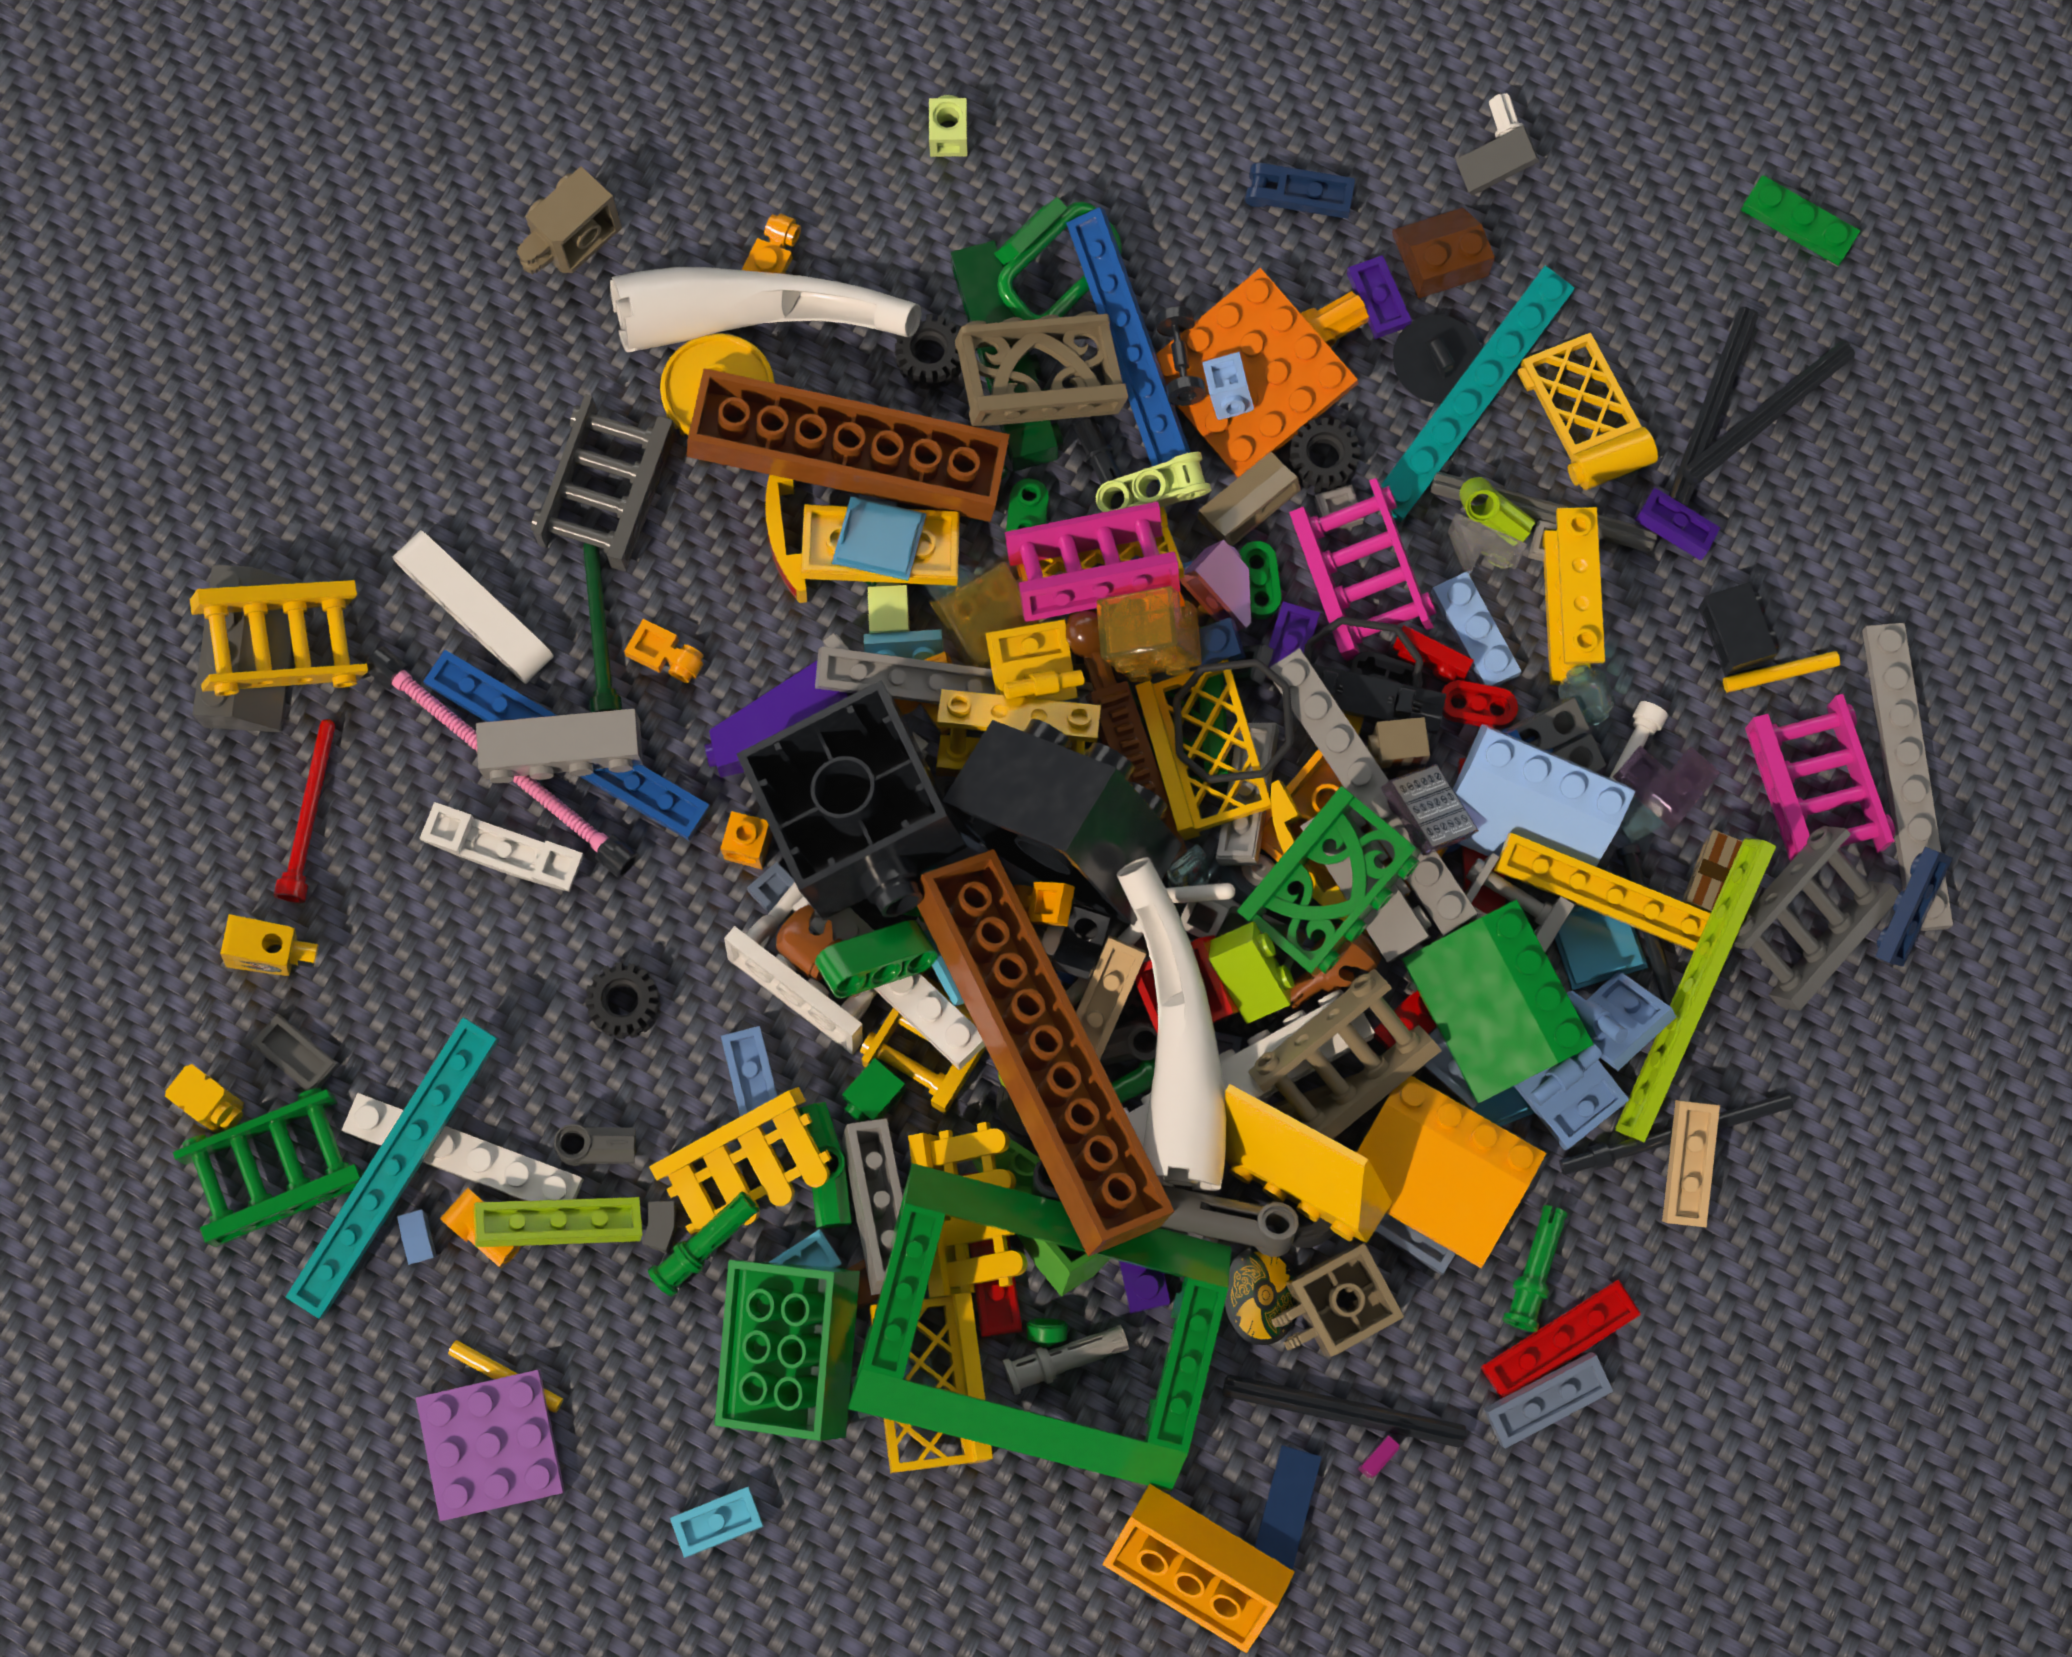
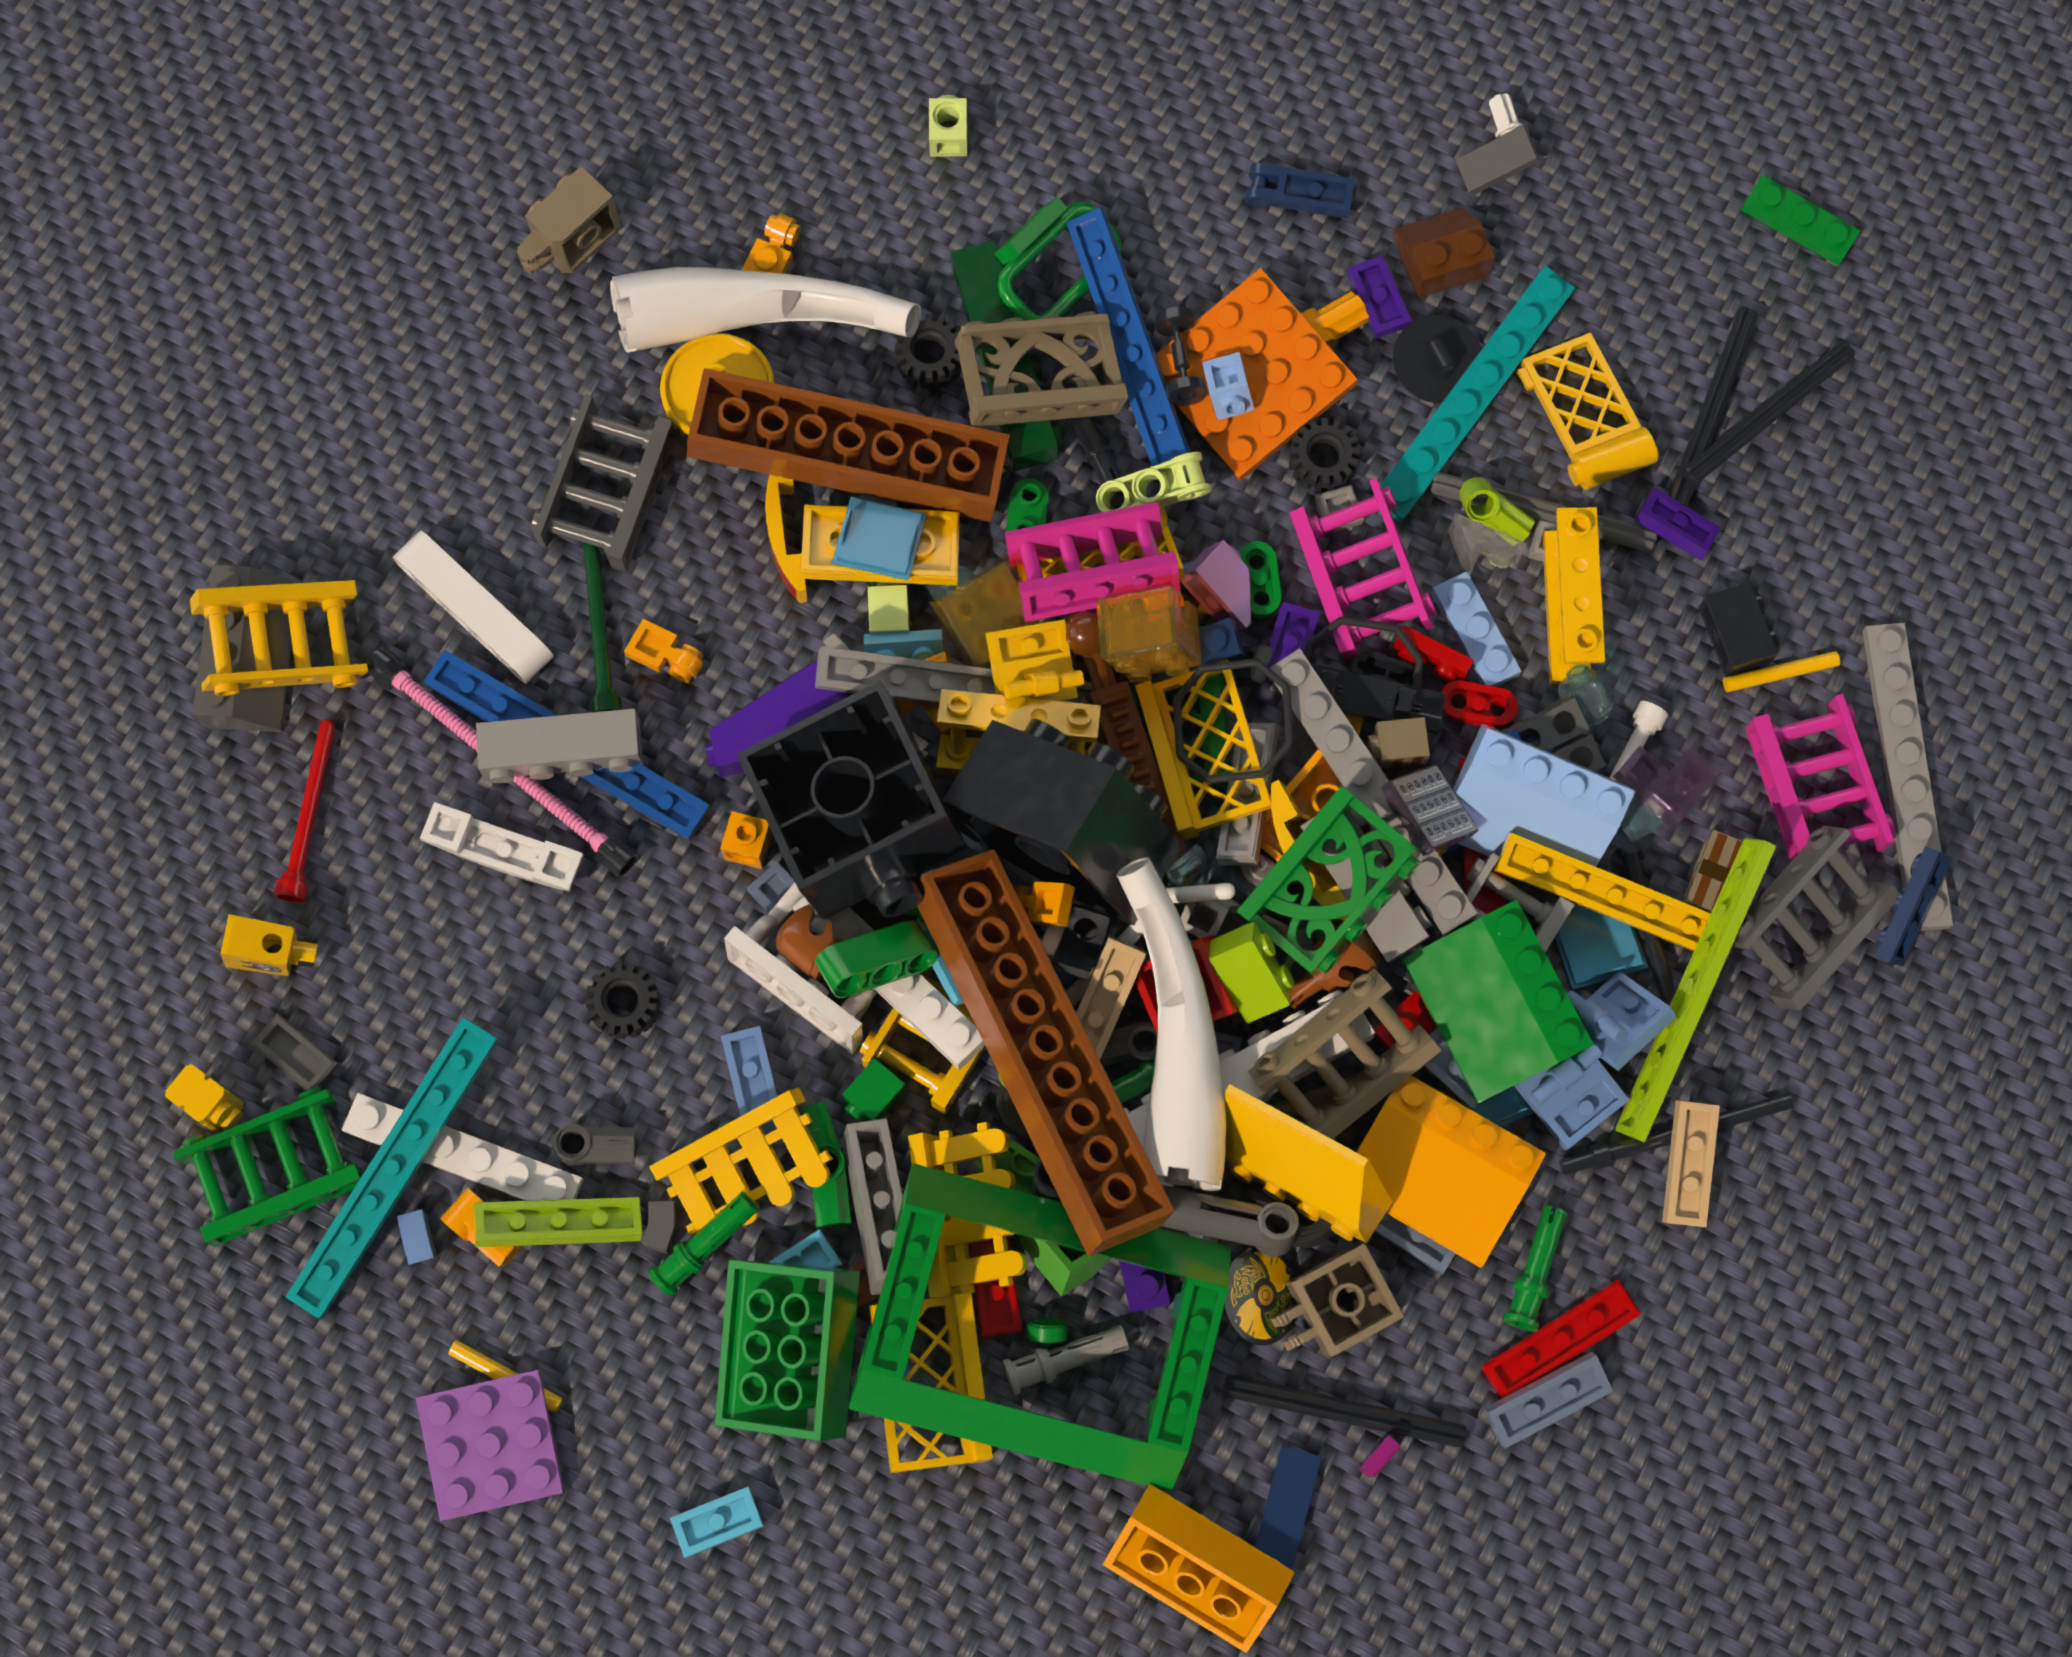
dark tan piece [1198,452,1301,546] -> none

